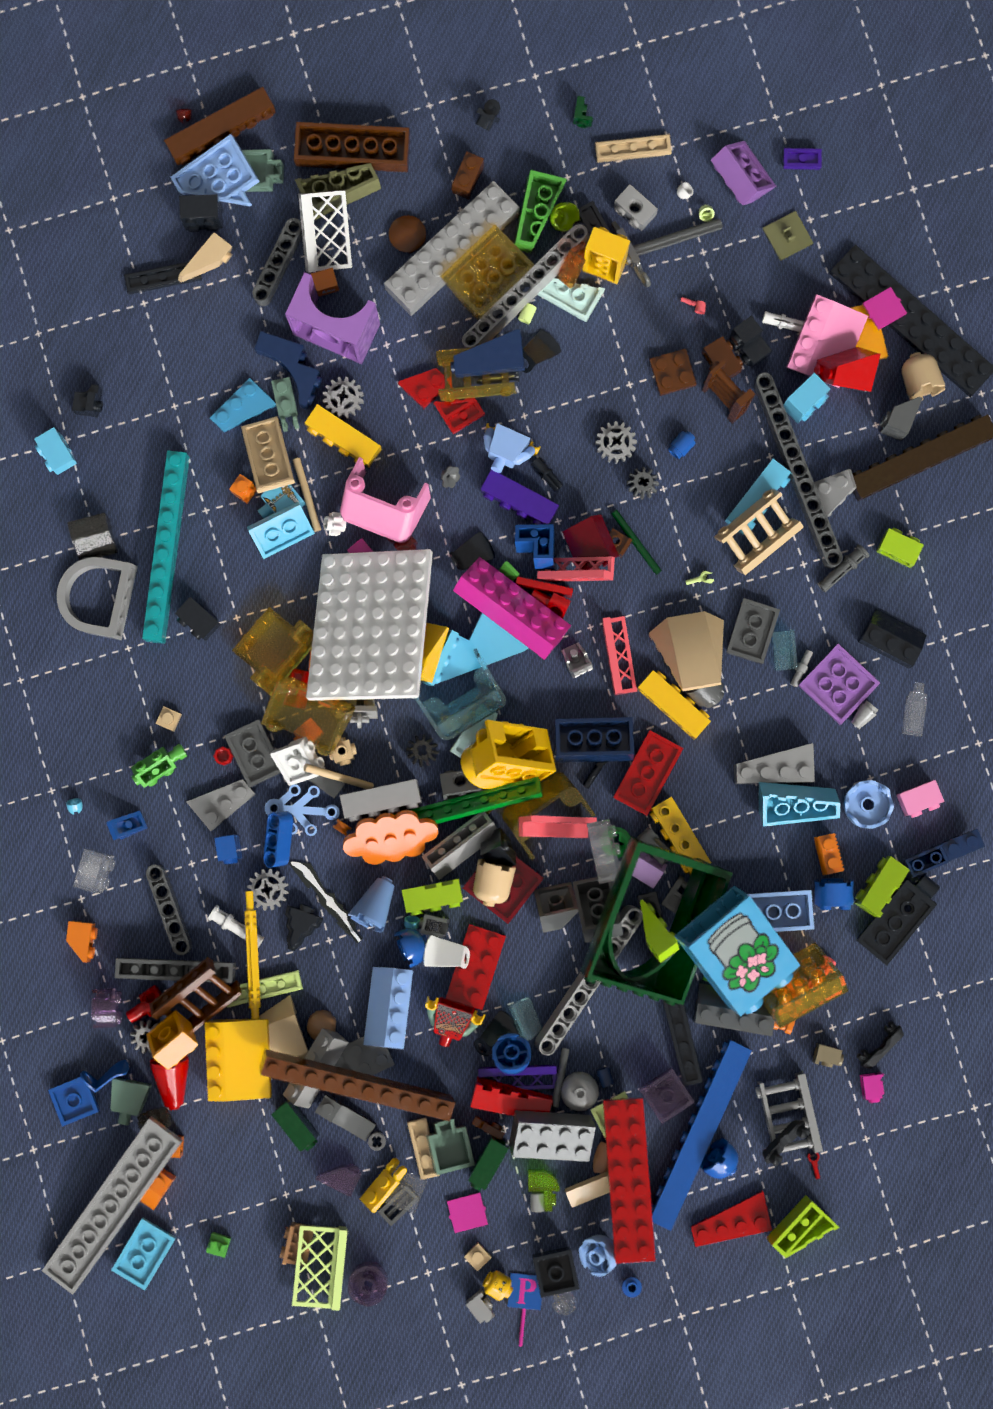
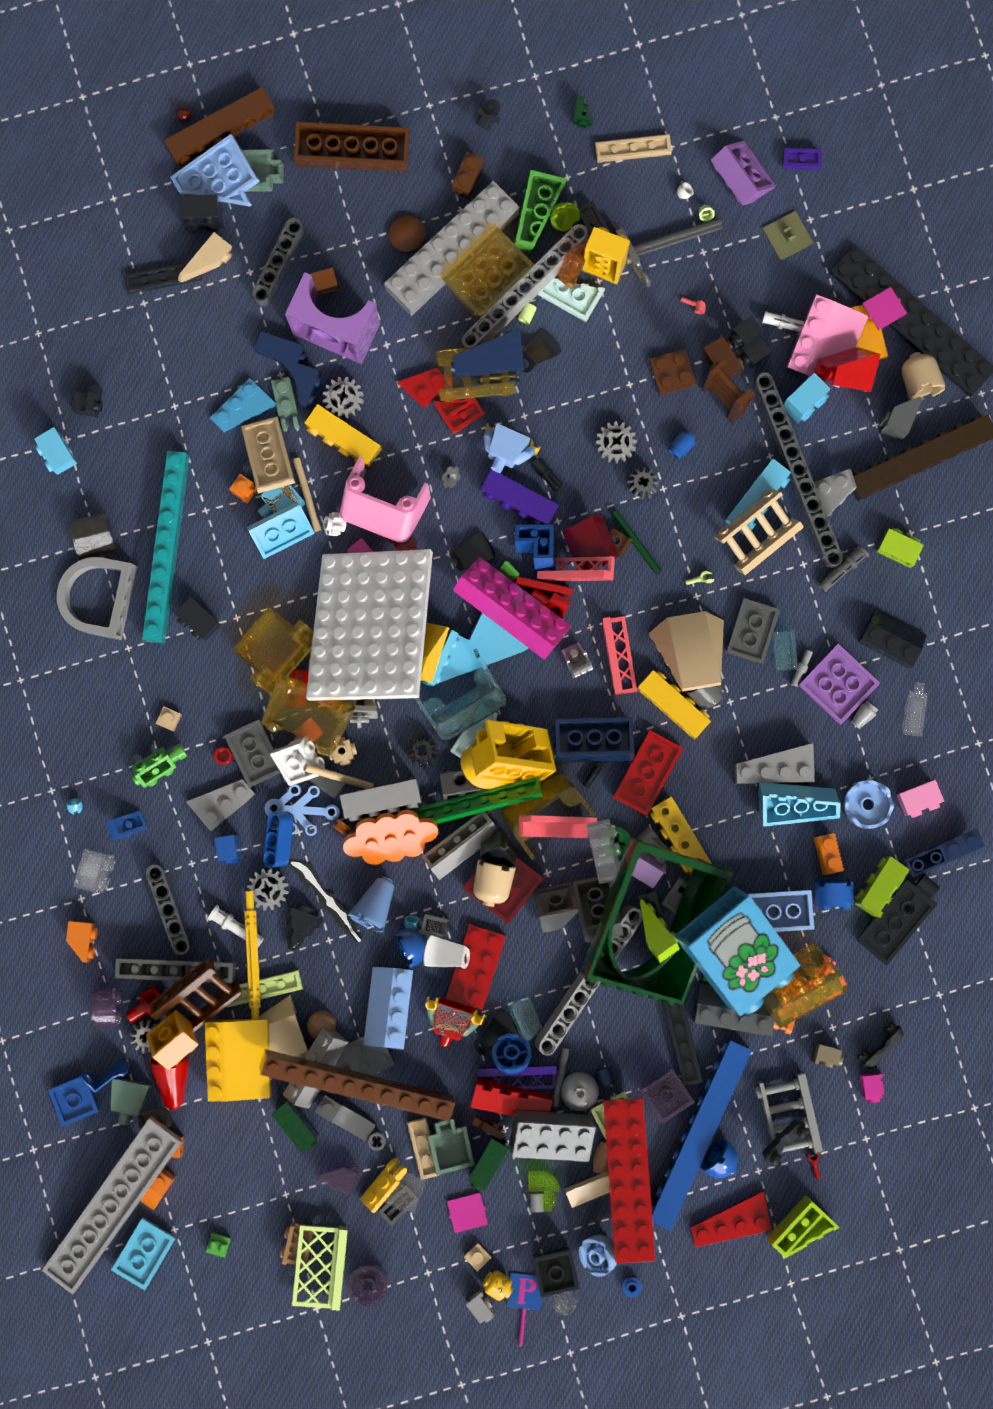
olive wedge [295,163,381,220] -> none
white fence [298,190,352,273] -> none
lime wedge [402,879,464,916] -> none
light grey brick [614,185,658,231] -> none

